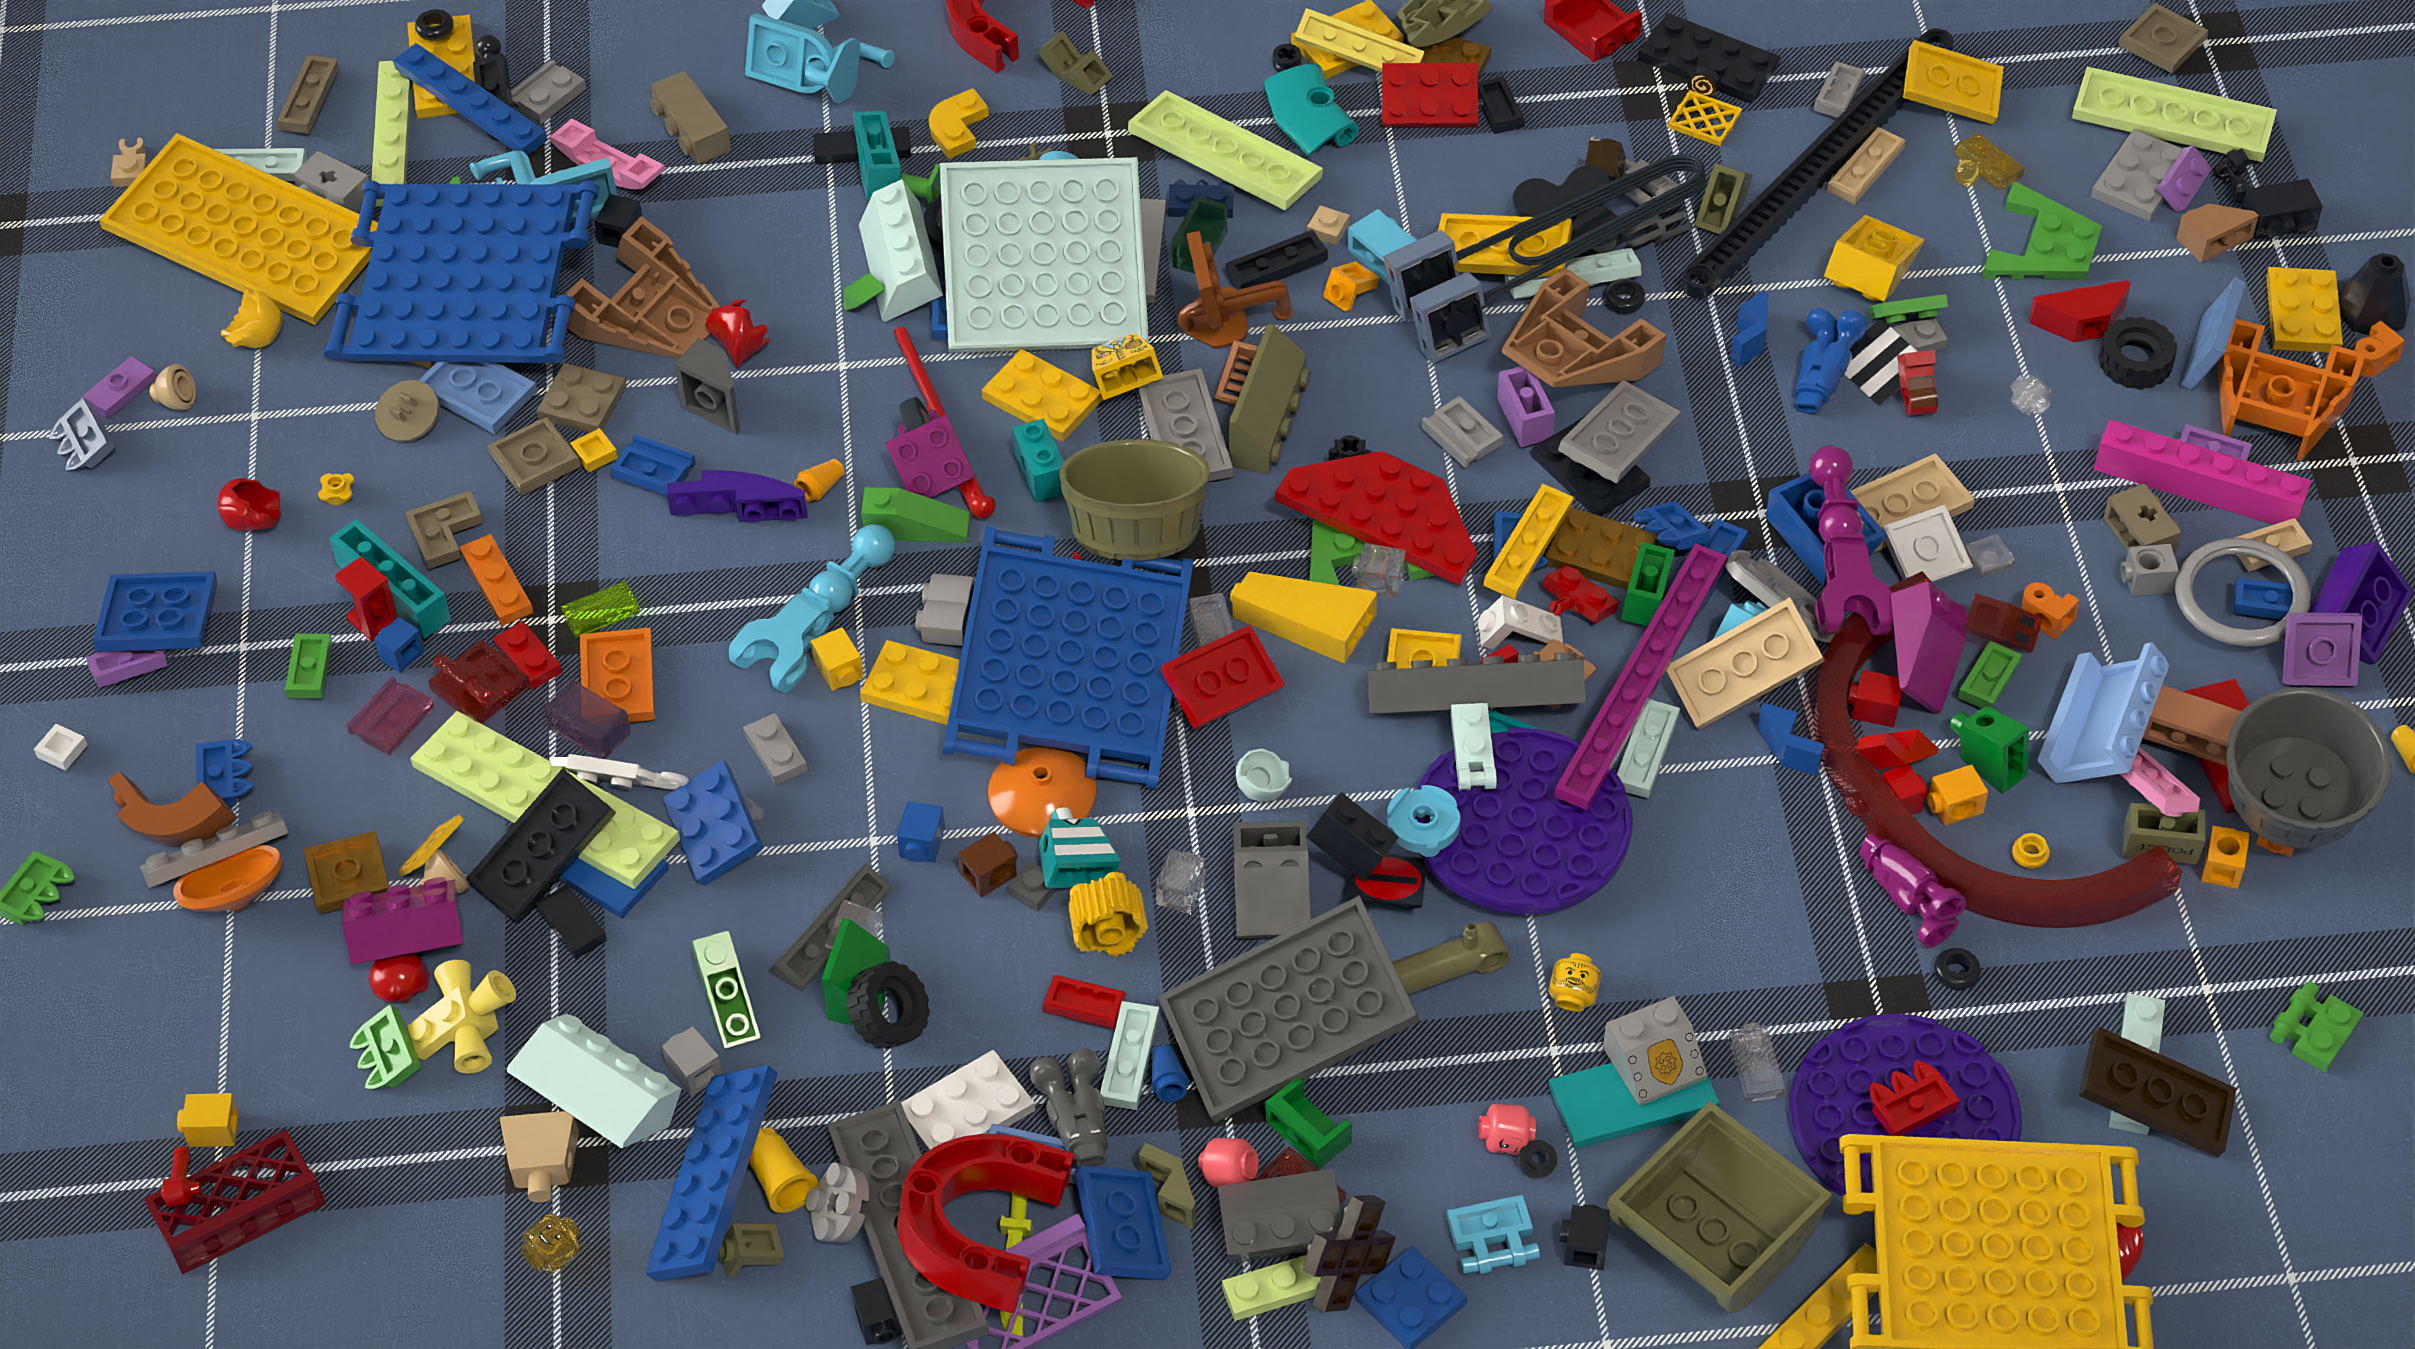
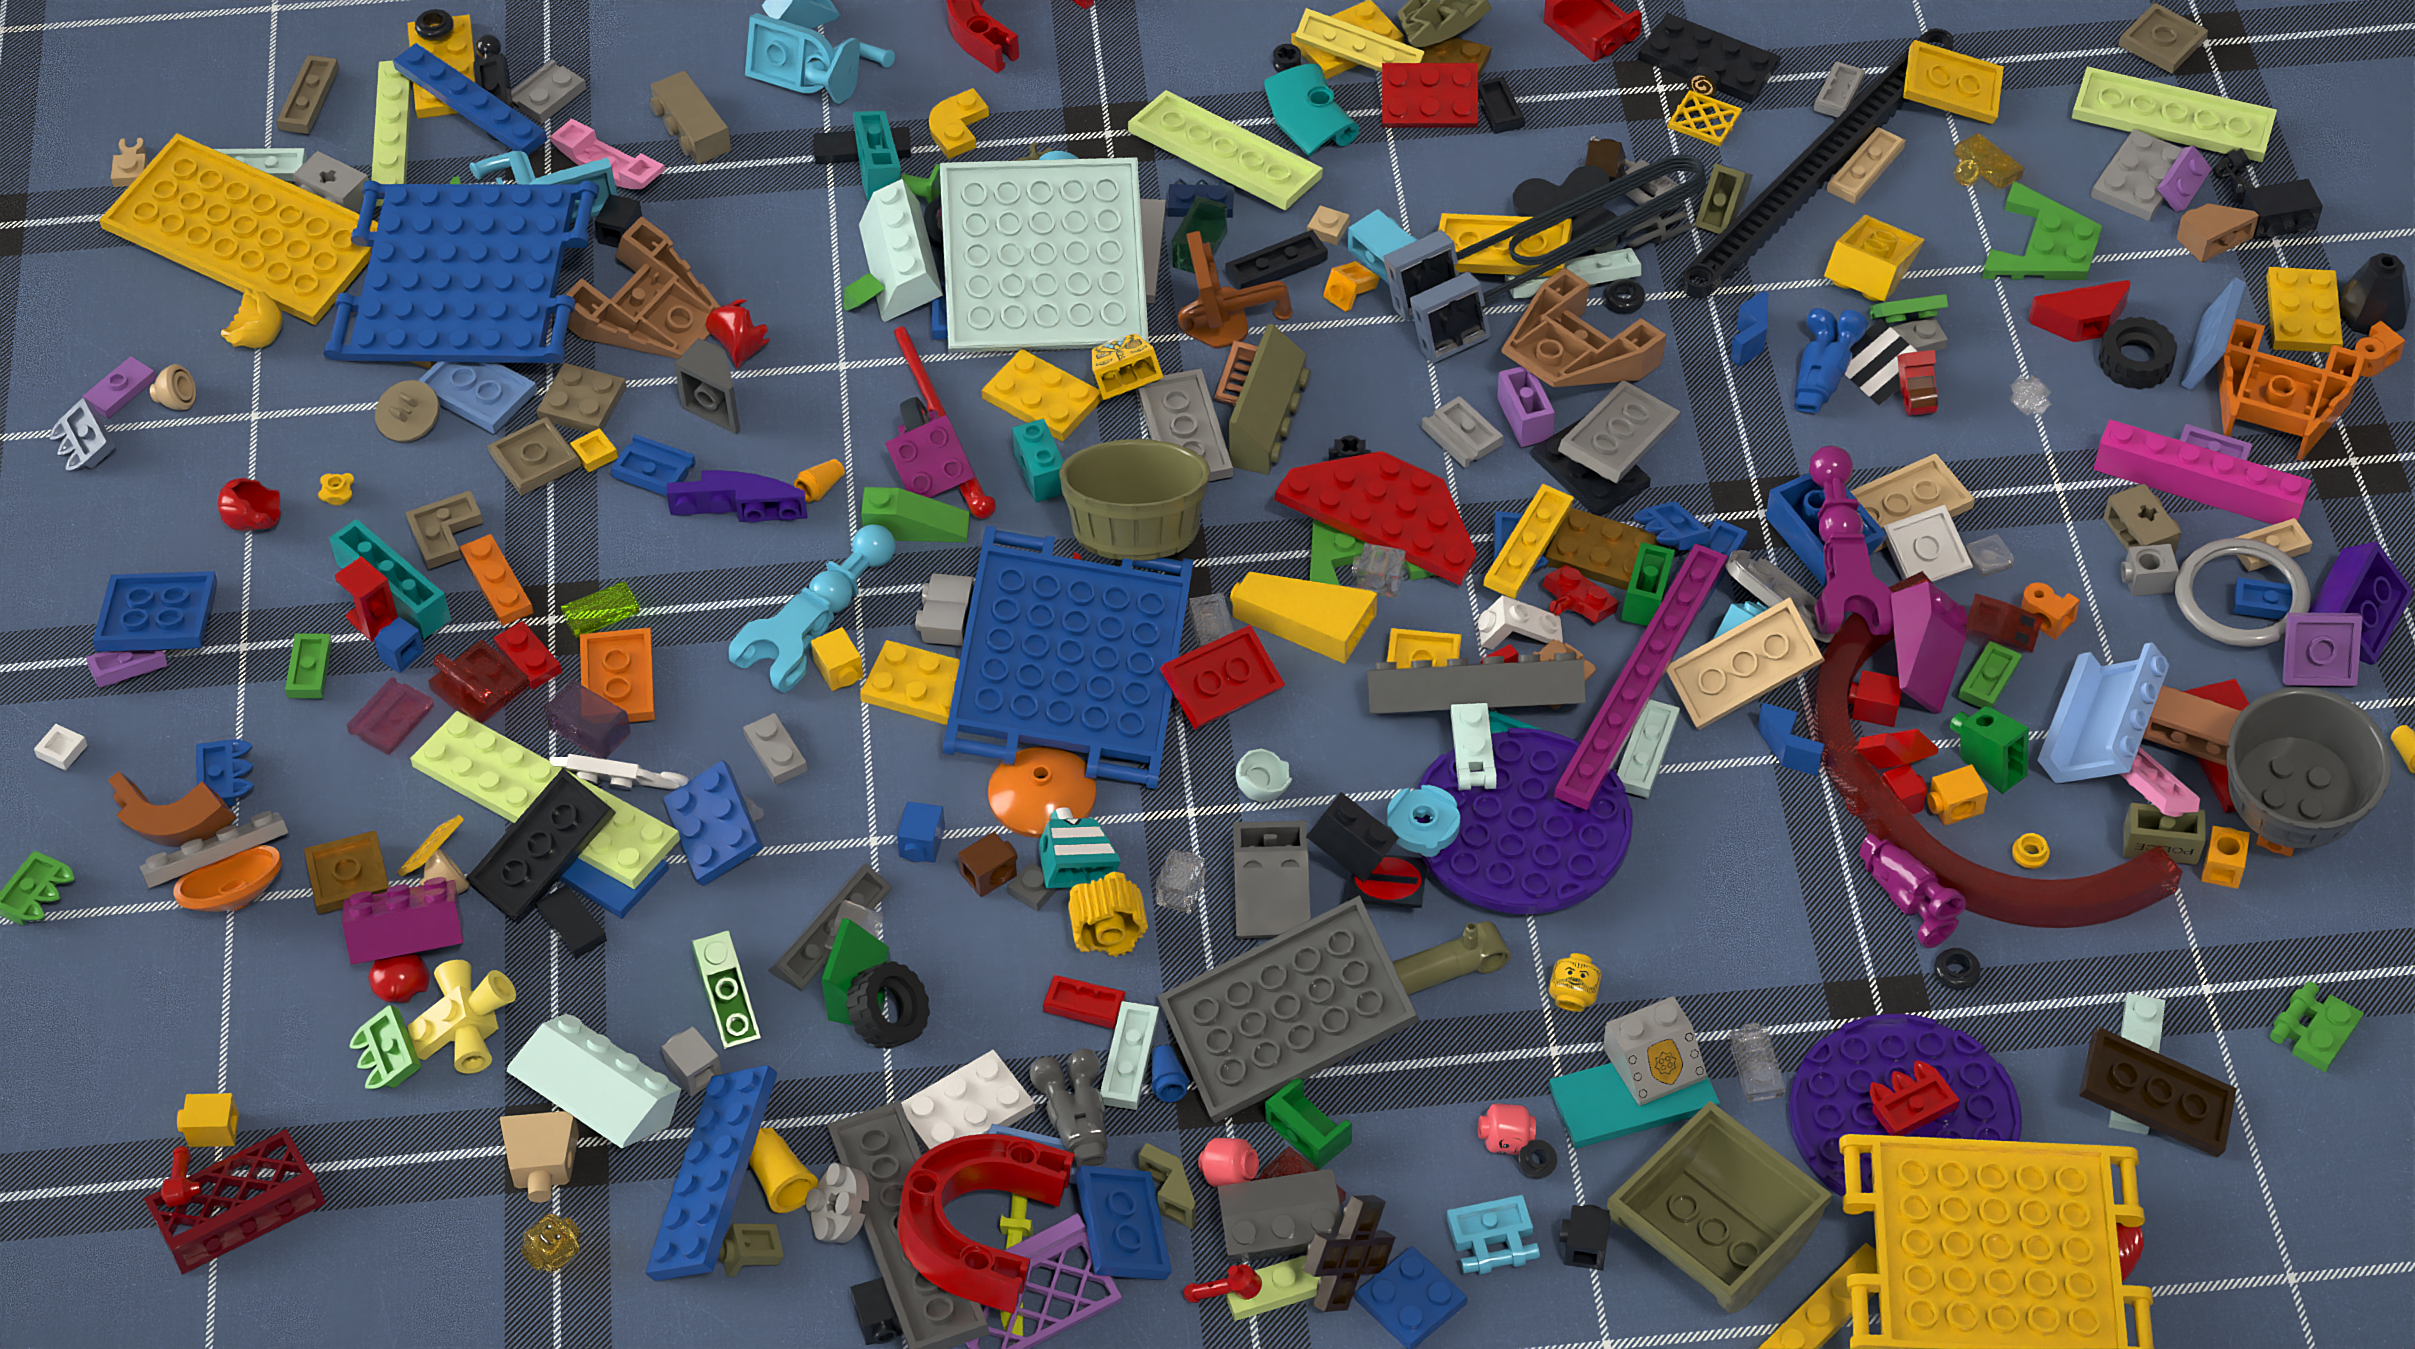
olive slope [1037,31,1113,95] -> none
none -> red piece [1184,1264,1262,1303]

